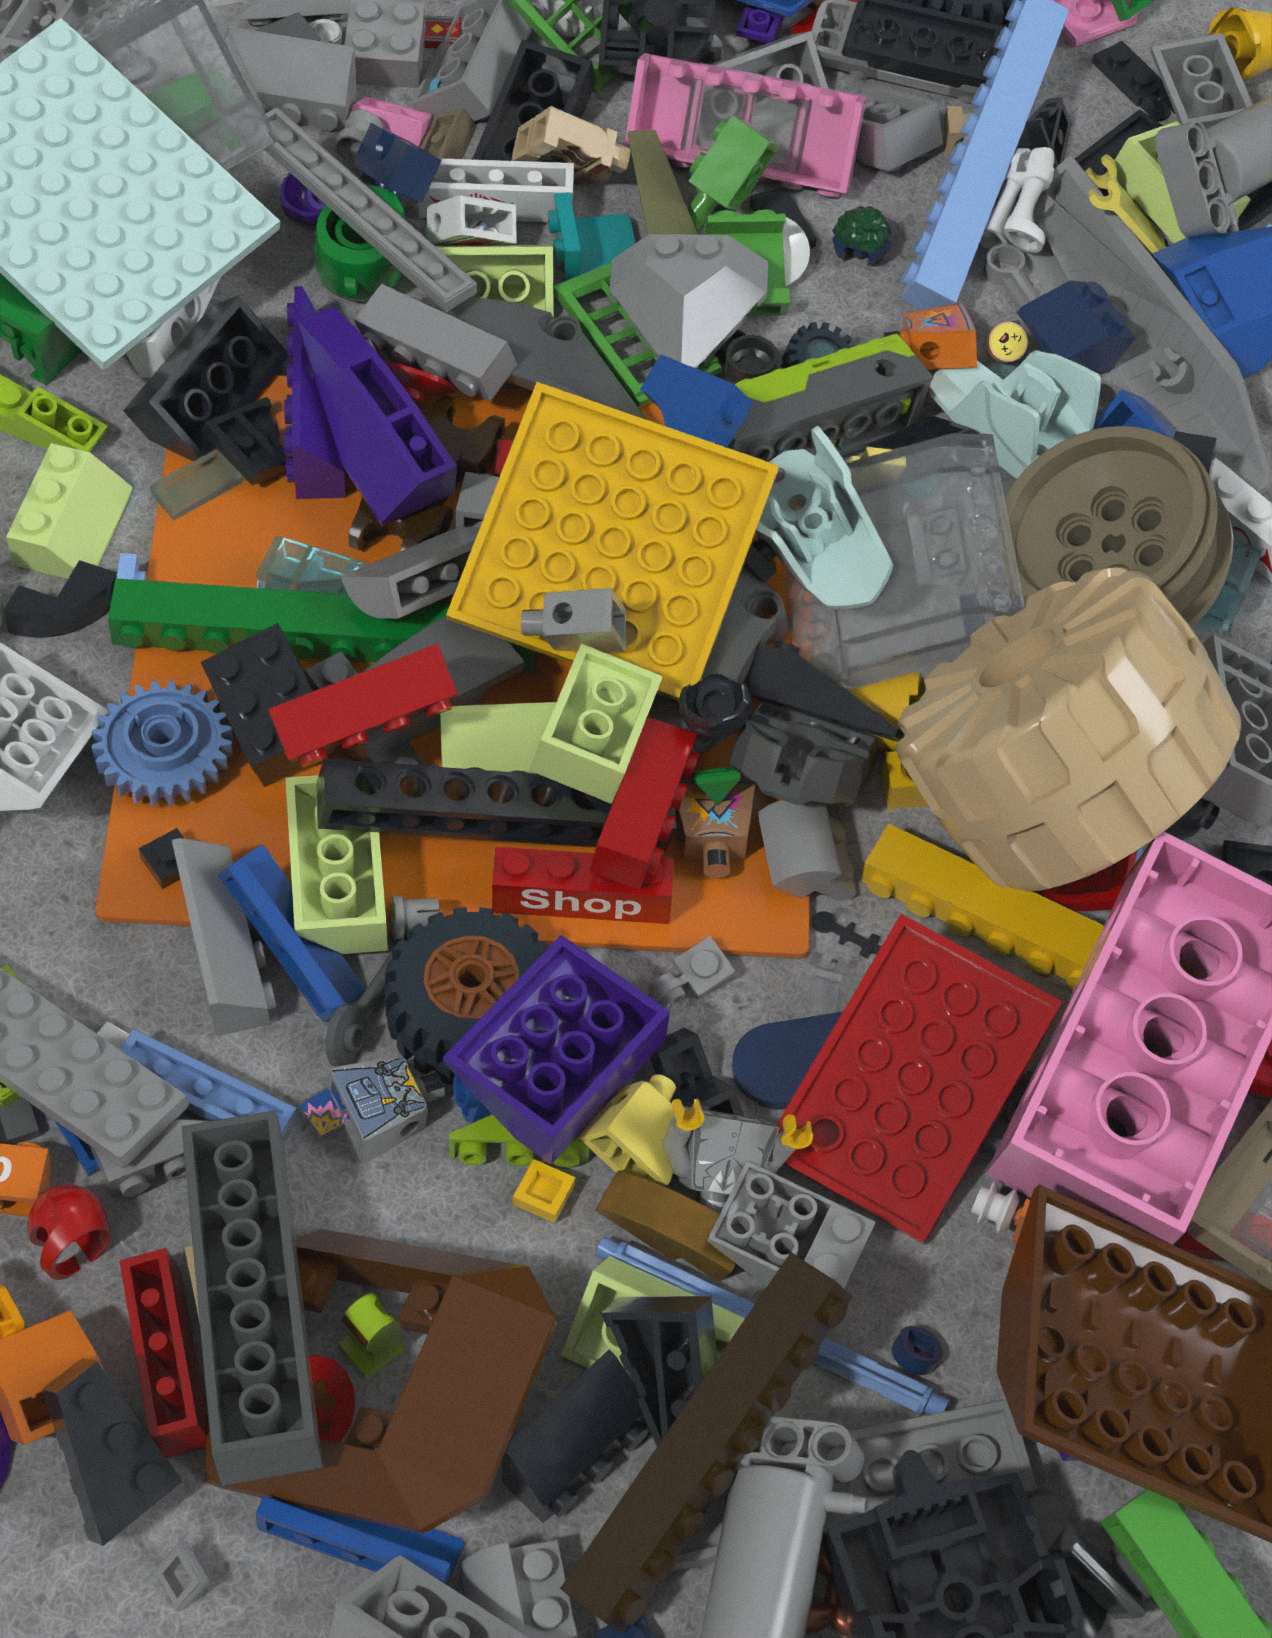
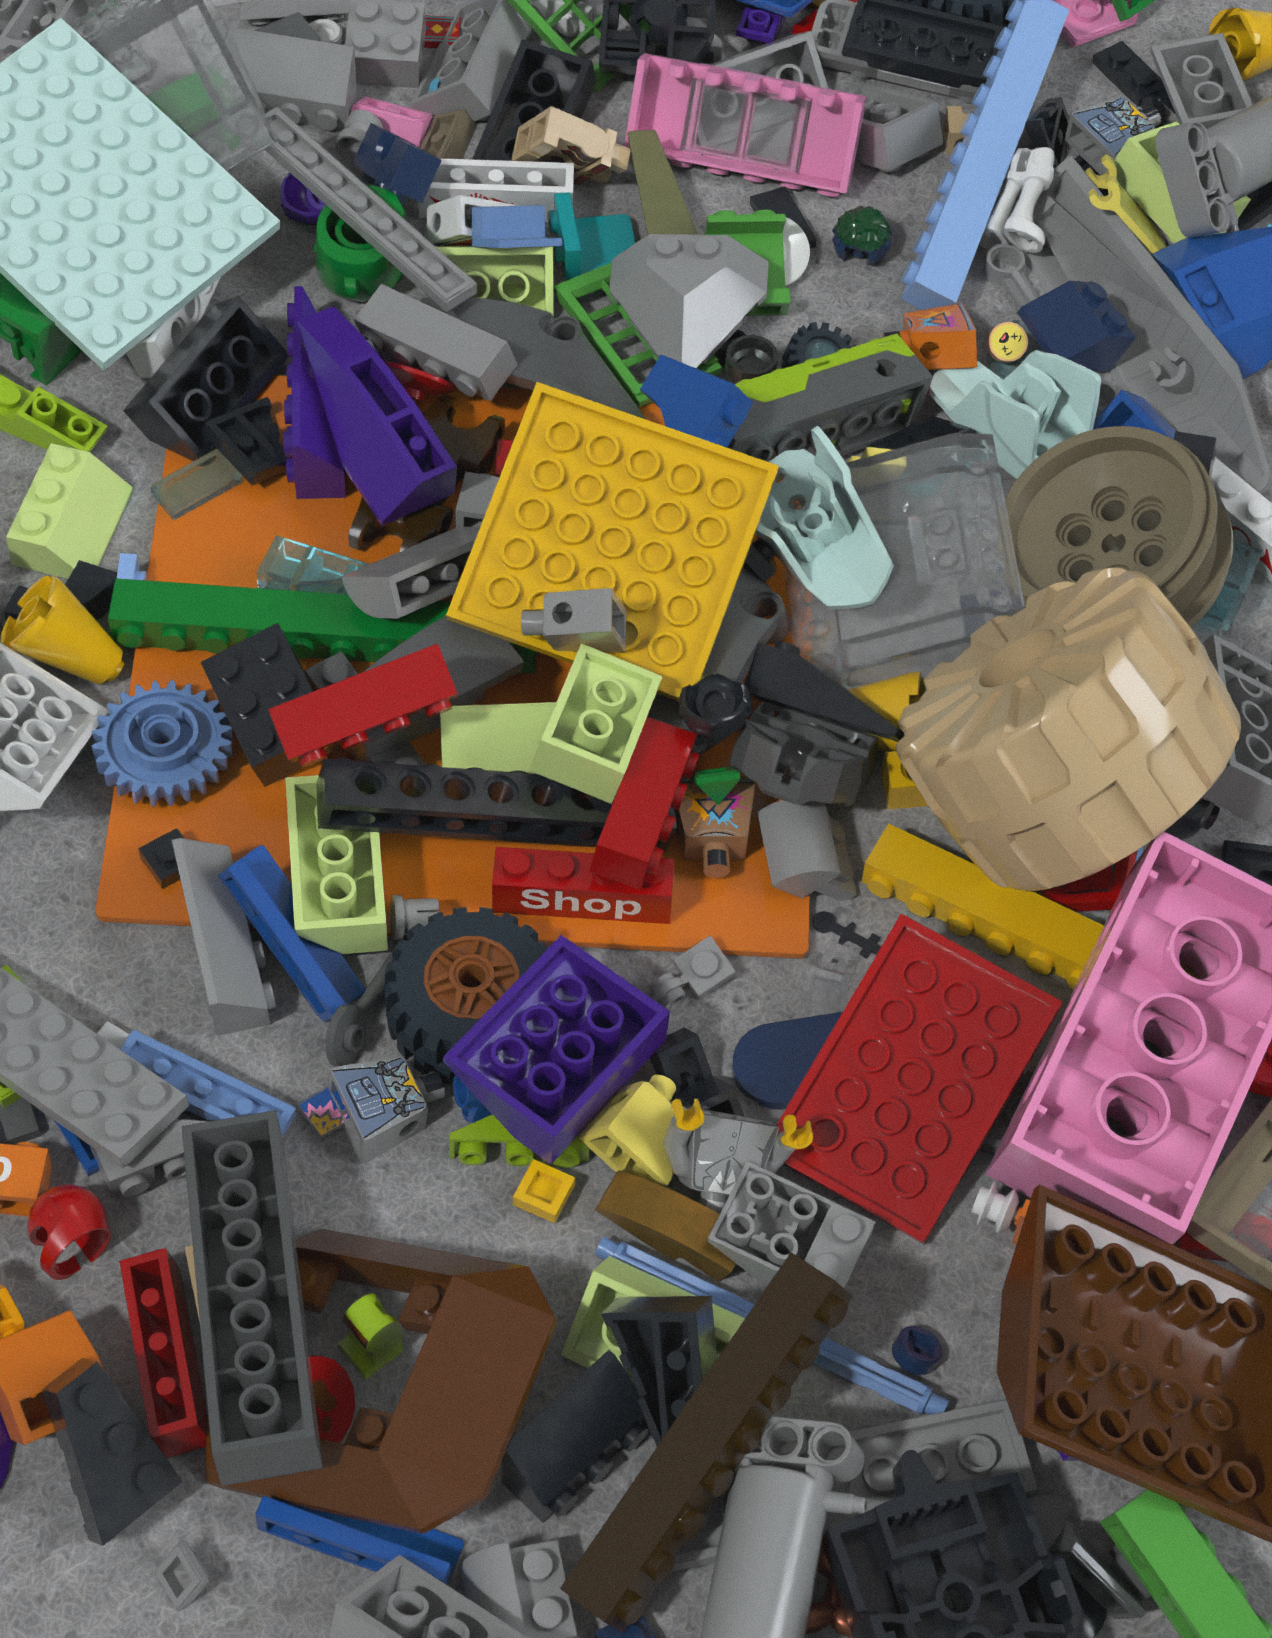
bright green brick [687,116,781,233] -> none
none -> yellow cone [1,575,124,685]
none -> medium blue panel [472,205,562,248]
none -> torso [1065,96,1161,175]

